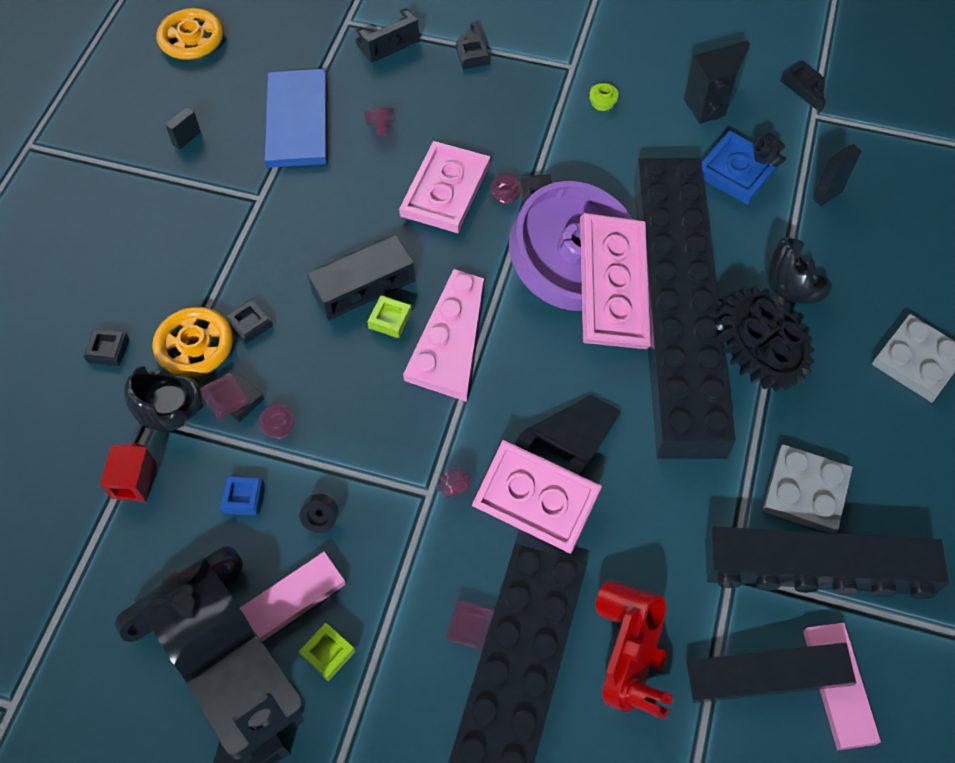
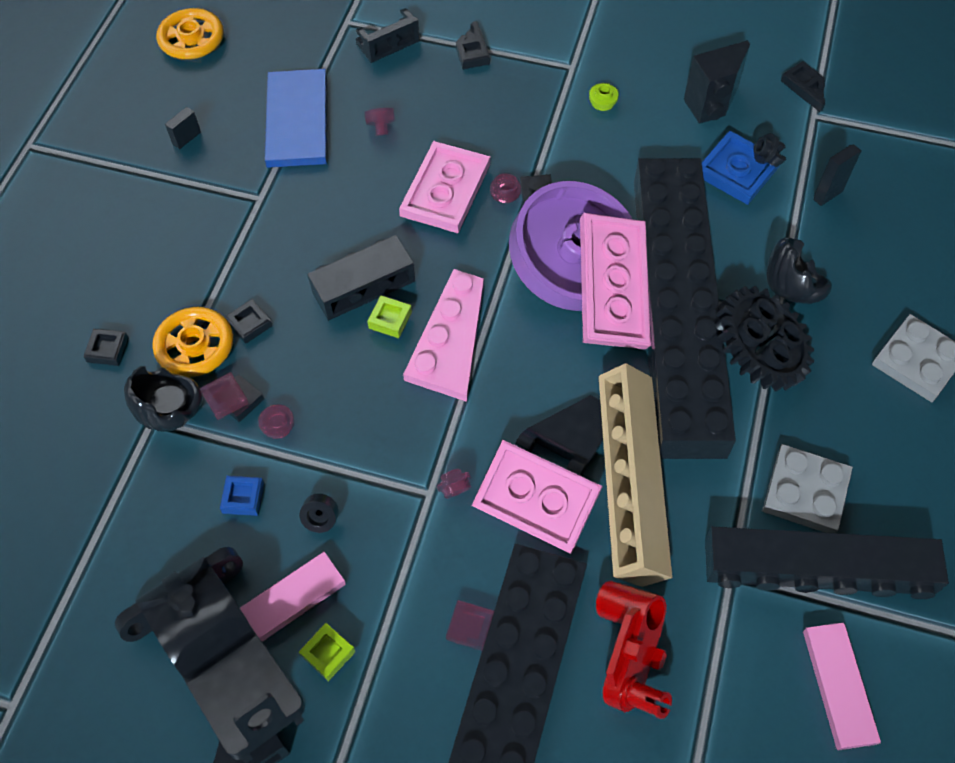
red brick [100,443,156,502] -> none
black tile [686,642,856,703] -> none
none -> tan brick [599,363,673,587]

